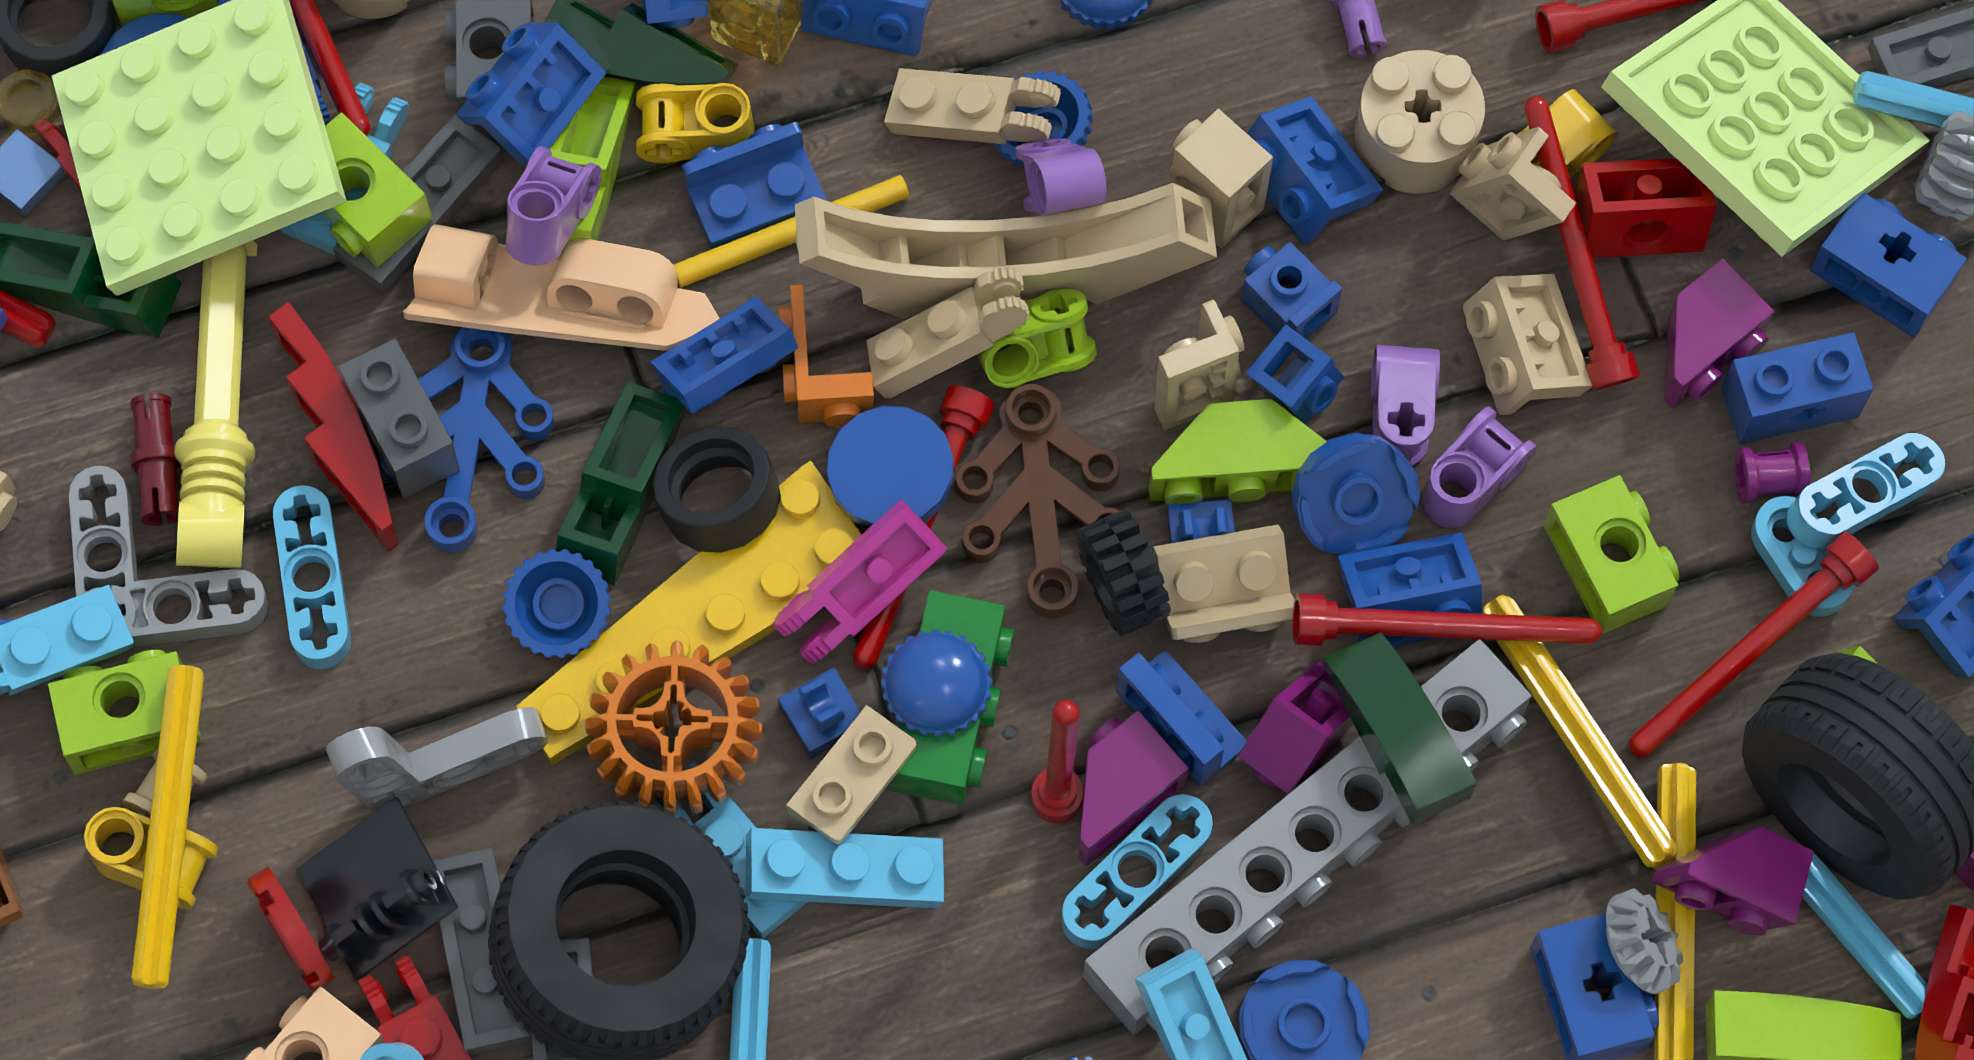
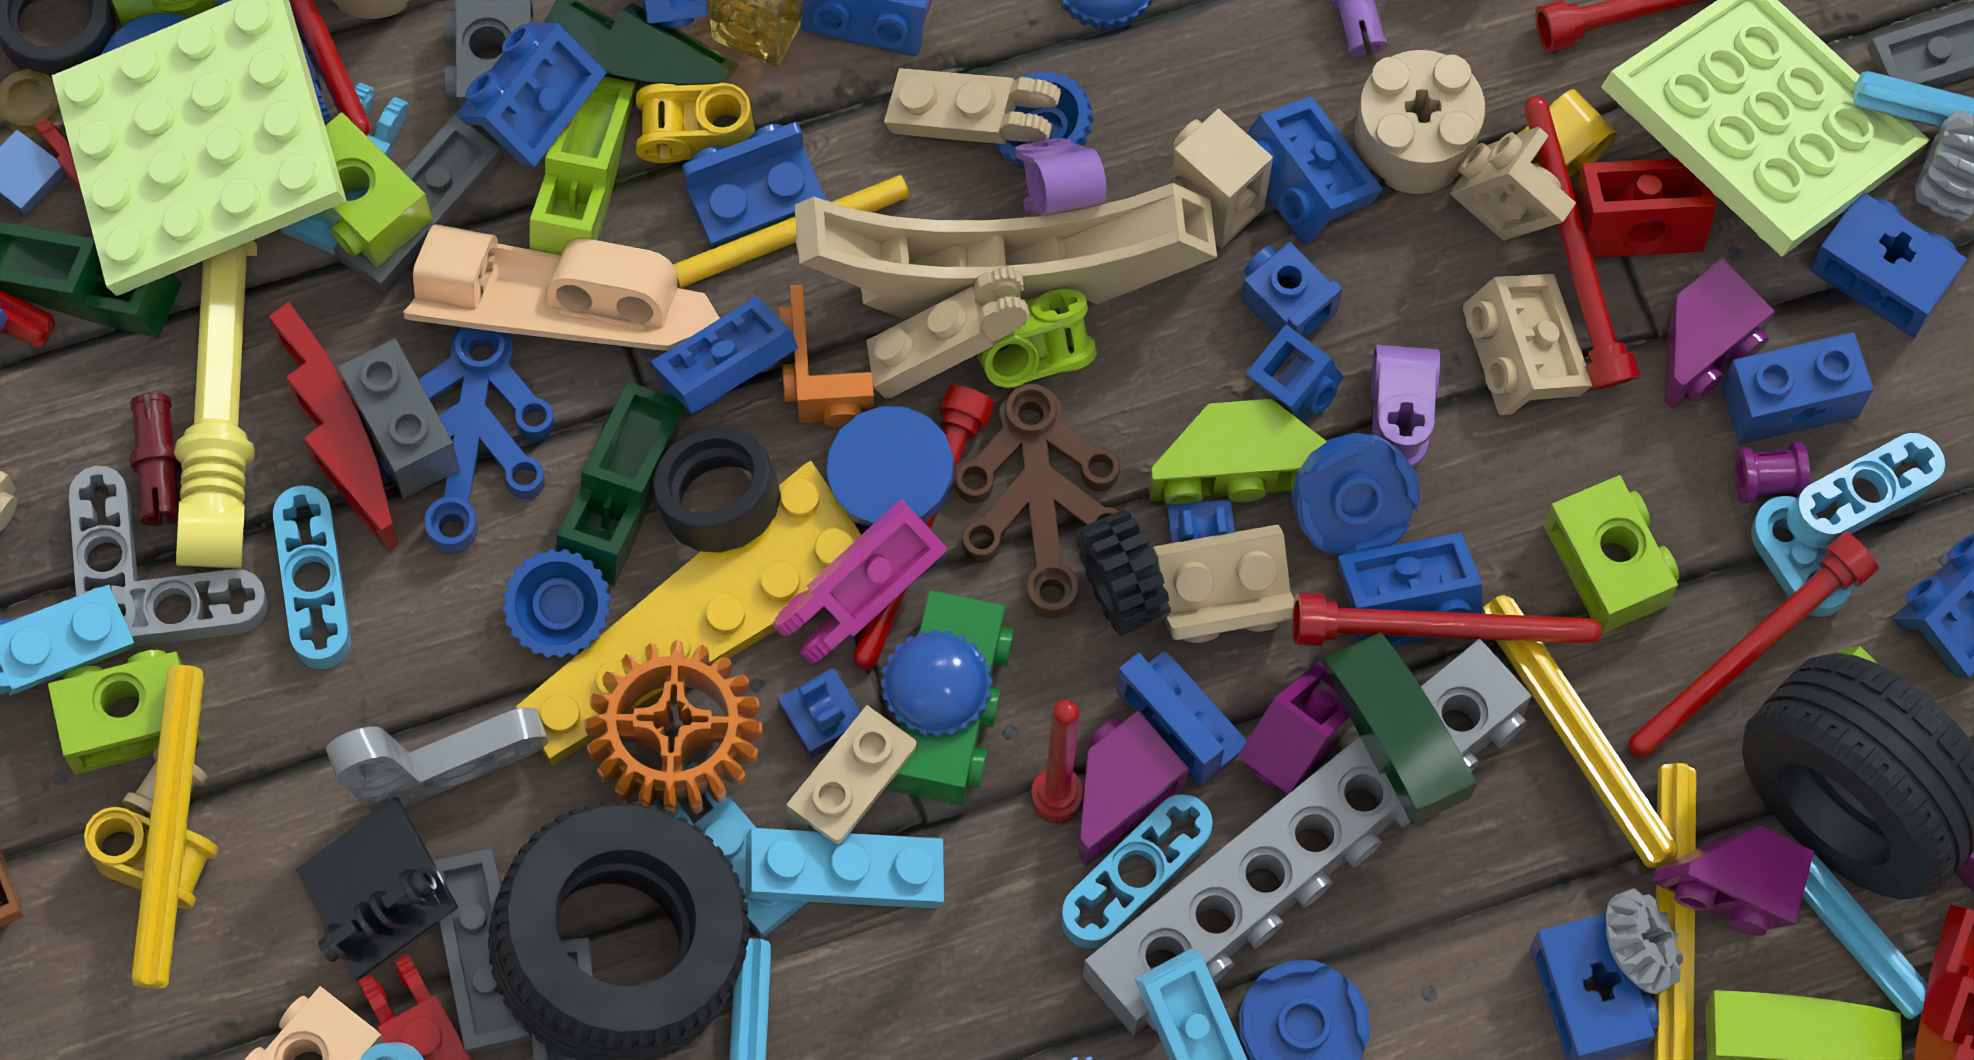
red tile [246,866,335,991] -> none
medium lavender piece [506,146,601,266] -> none
tan bracket [1154,299,1244,431] -> none
medium lavender piece [1422,406,1538,529] -> none

